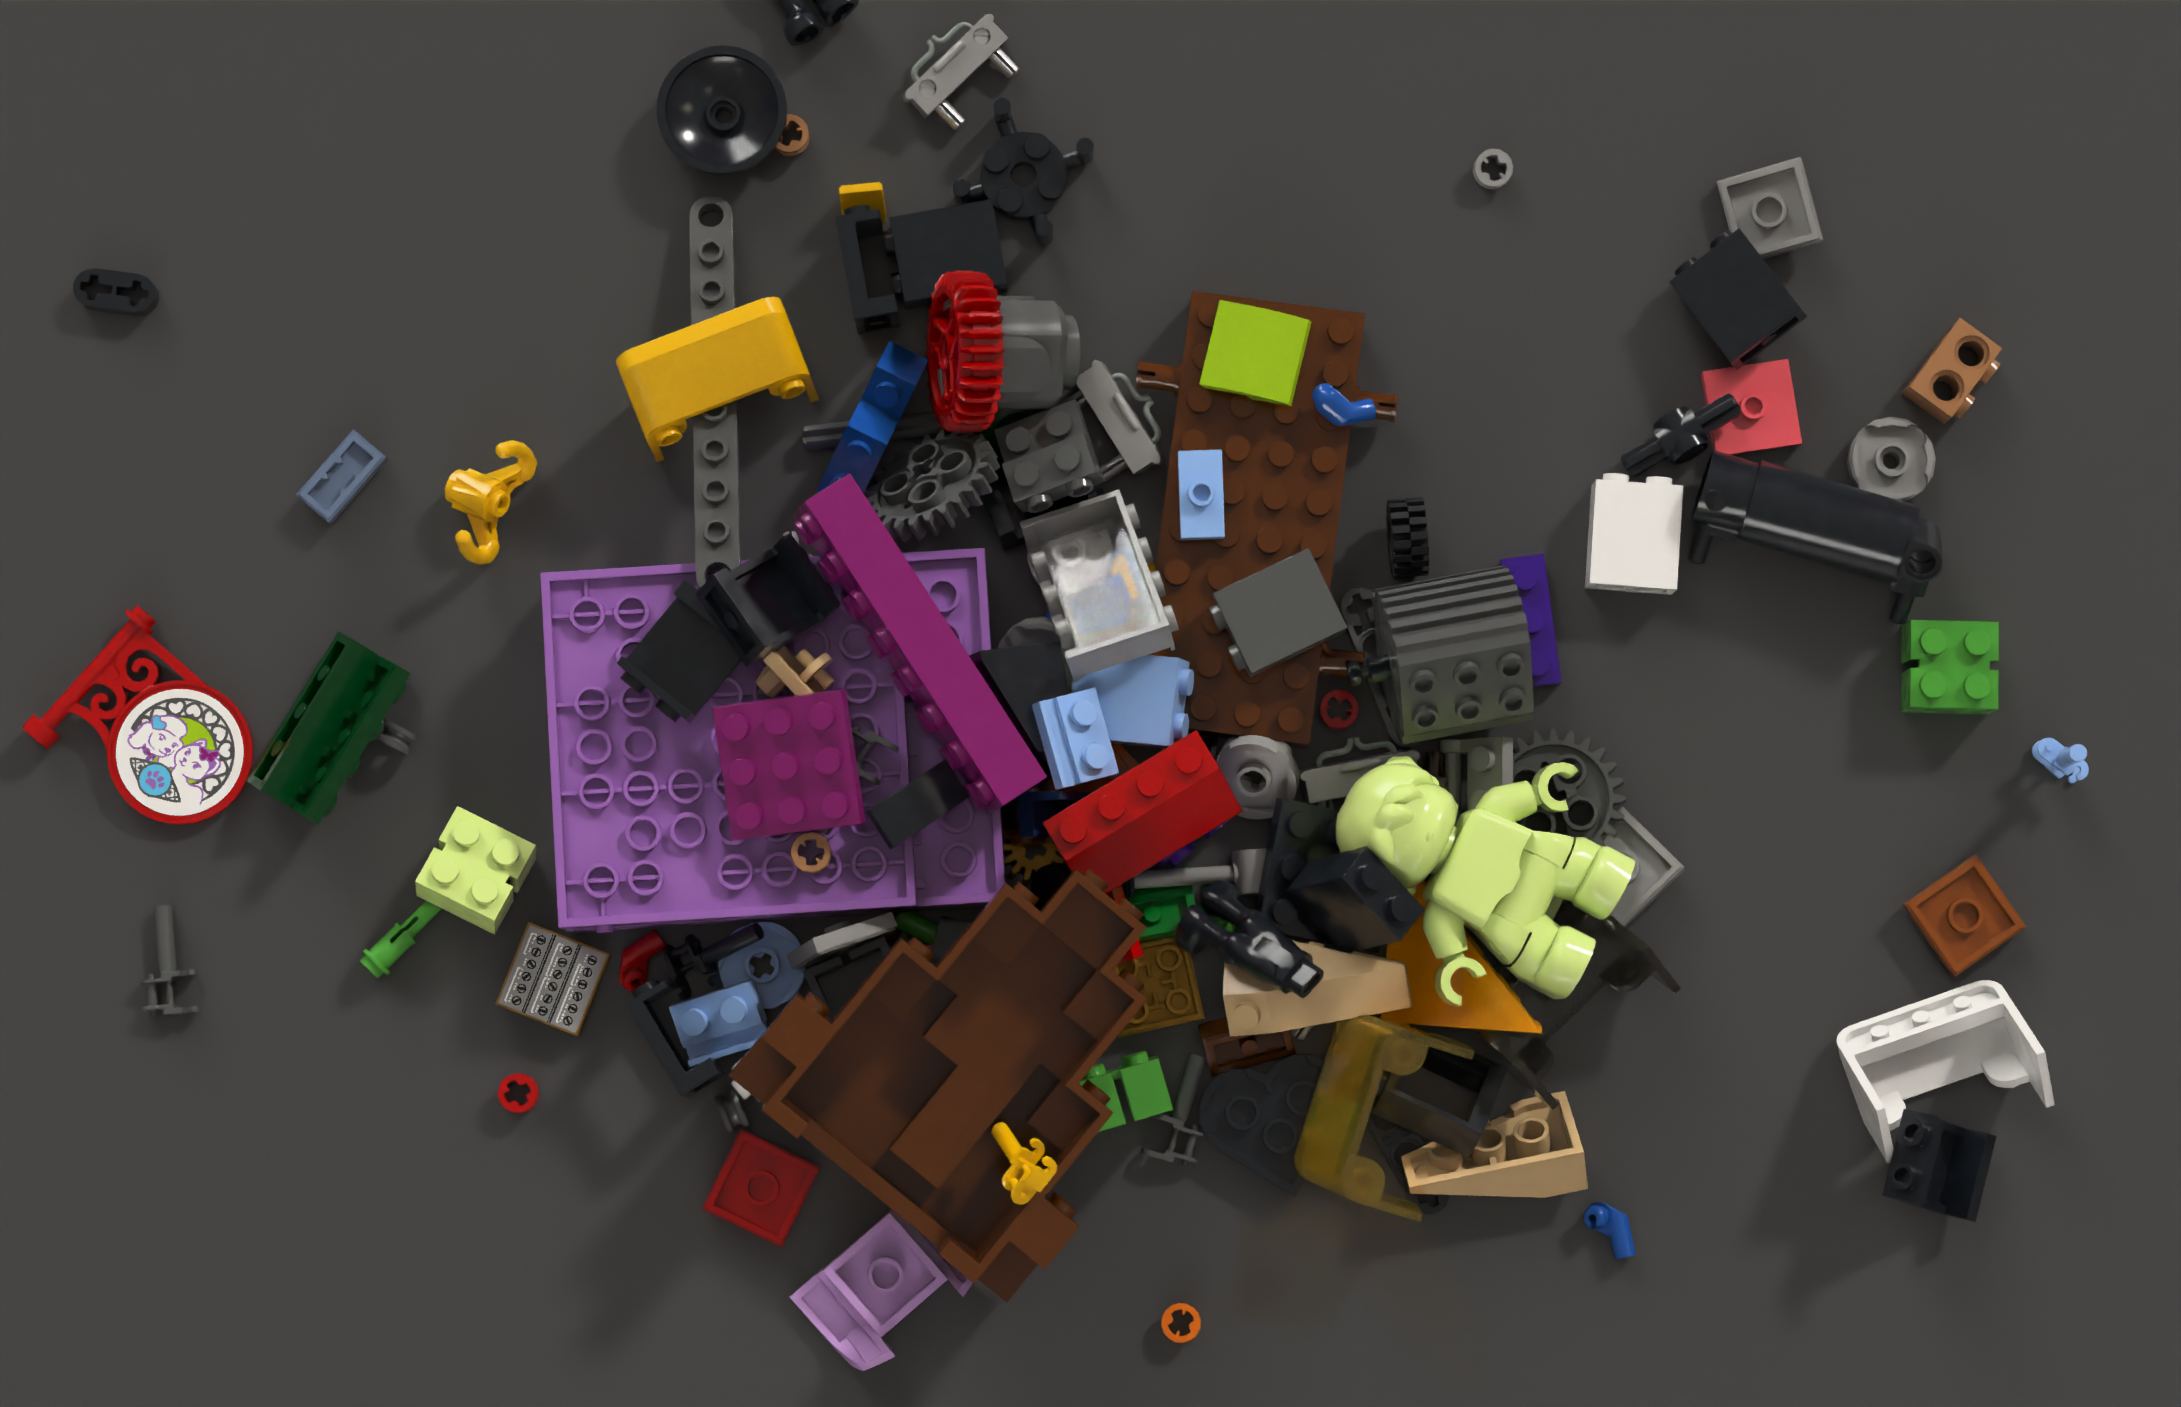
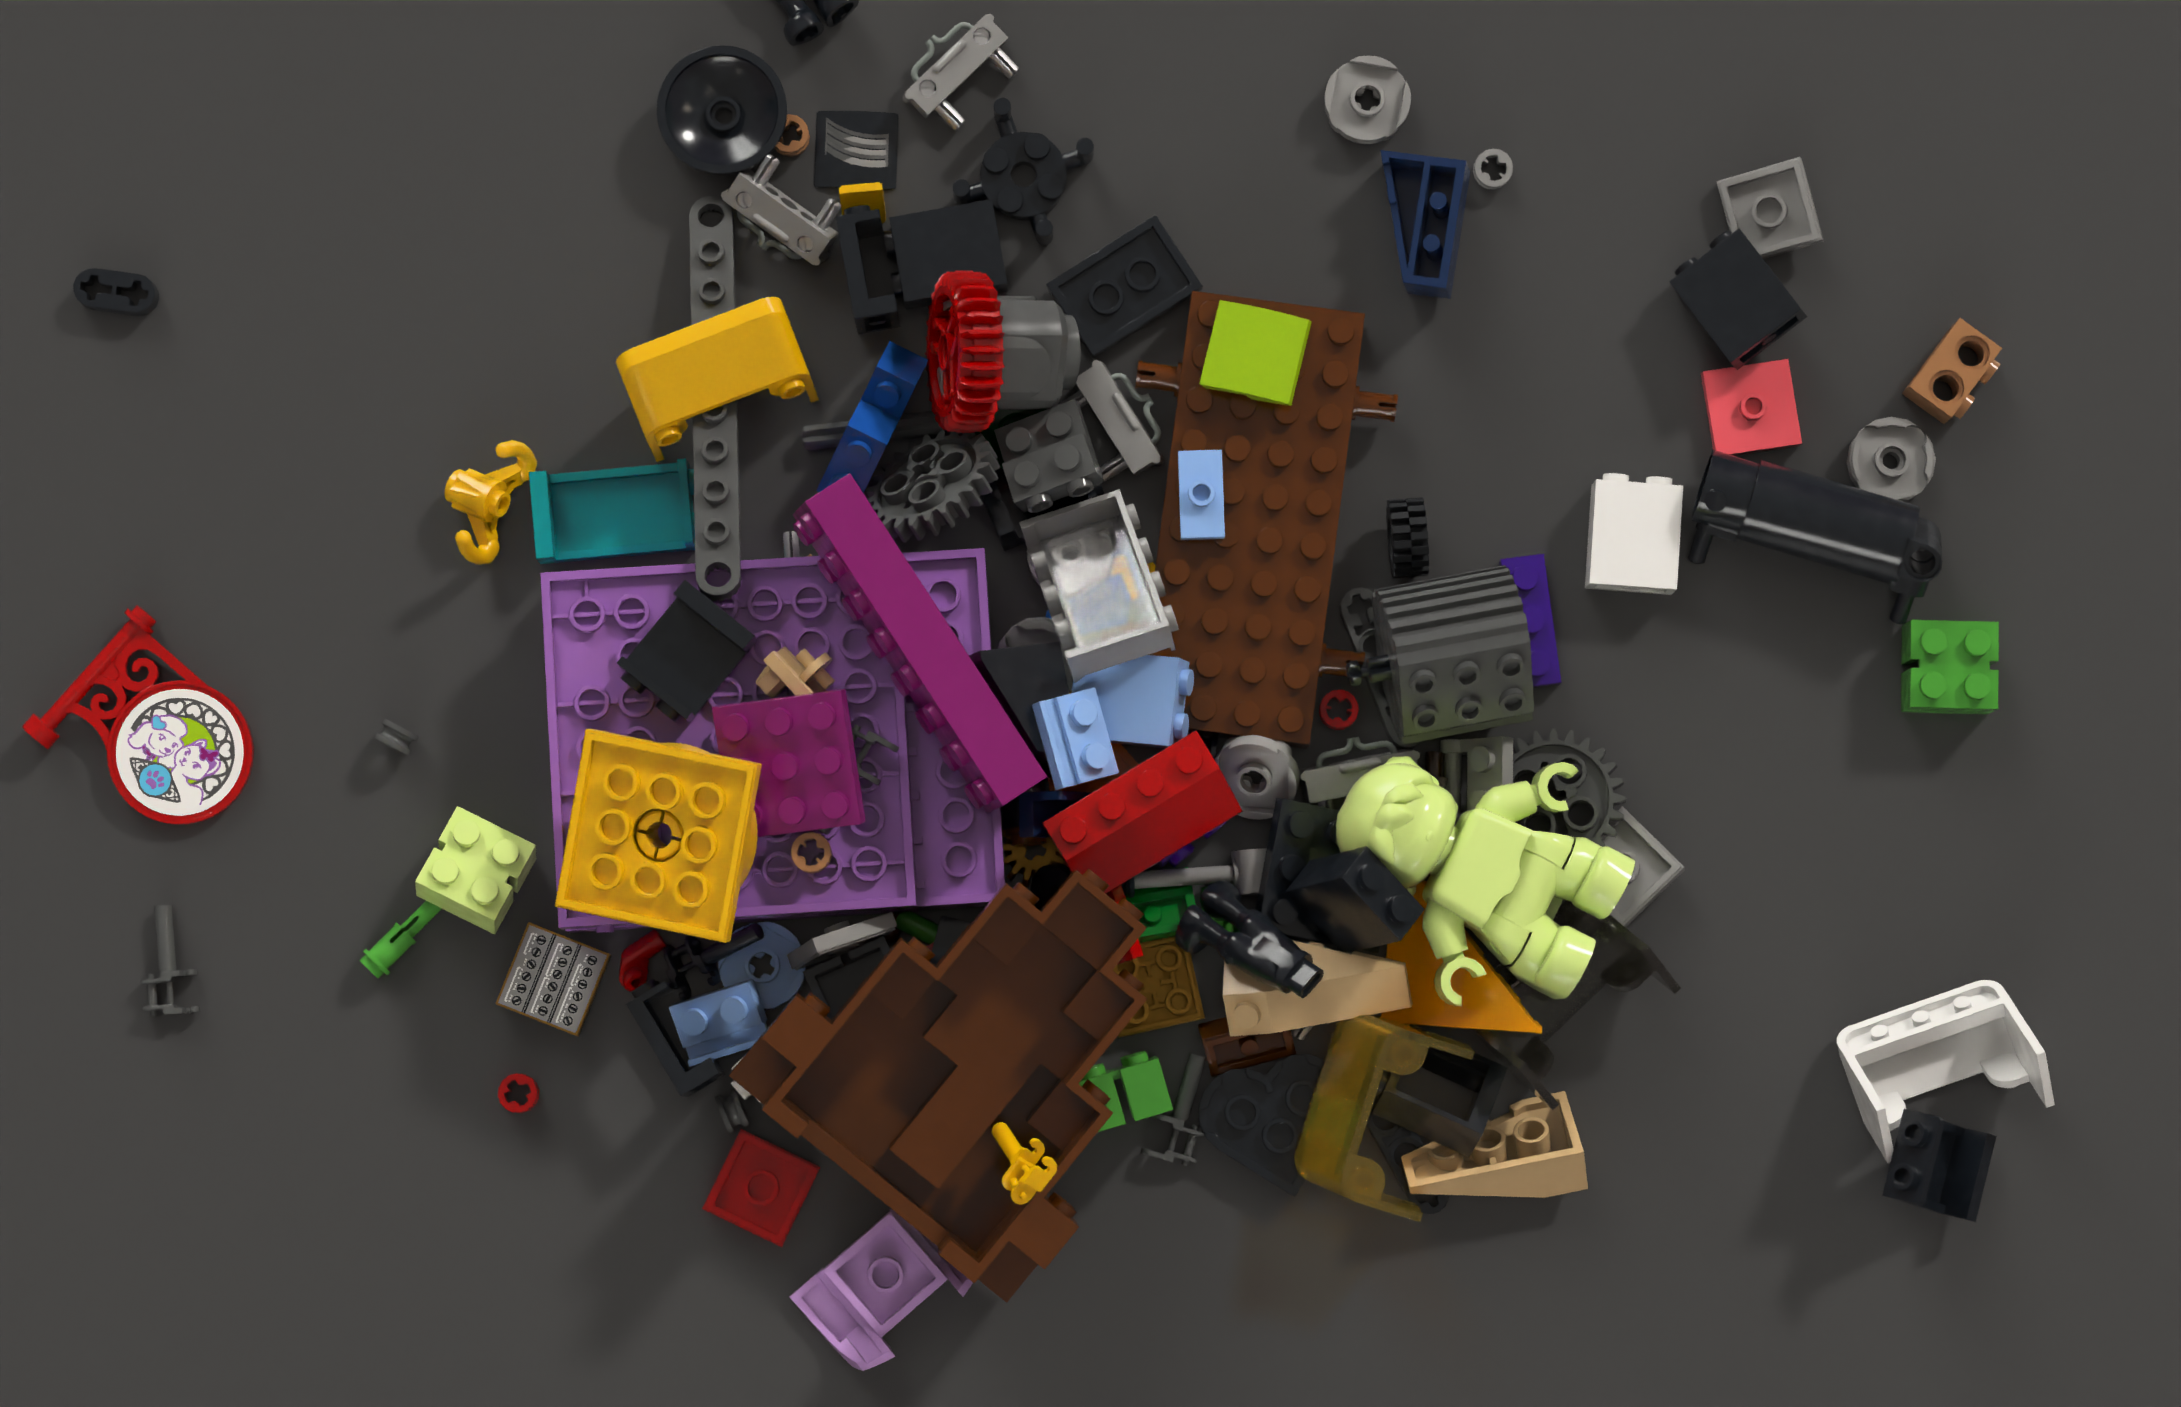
dark green brick [247,631,411,825] -> none
sand blue plate [296,429,388,524] -> none
black panel [695,533,840,667] -> none
black slope [866,759,970,849] -> none
orange bush [1161,1303,1201,1343] -> none
dark grey brick [1208,548,1347,678] -> none
blue arm [1312,383,1376,426] -> none
blue arm [1583,1202,1637,1259] -> none
black axle [1621,394,1742,477] -> none
dark orange plate [1902,855,2027,977] -> none
light blue piece [2032,737,2089,784] -> none
none -> teal panel [529,458,695,564]
none -> yellow piece [555,729,762,943]
none -> light grey piece [721,154,841,265]
none -> black sticker [814,111,898,190]
none -> black plate [1046,214,1203,359]
none -> light grey plate [1324,56,1411,144]
none -> dark blue wedge [1380,150,1470,299]

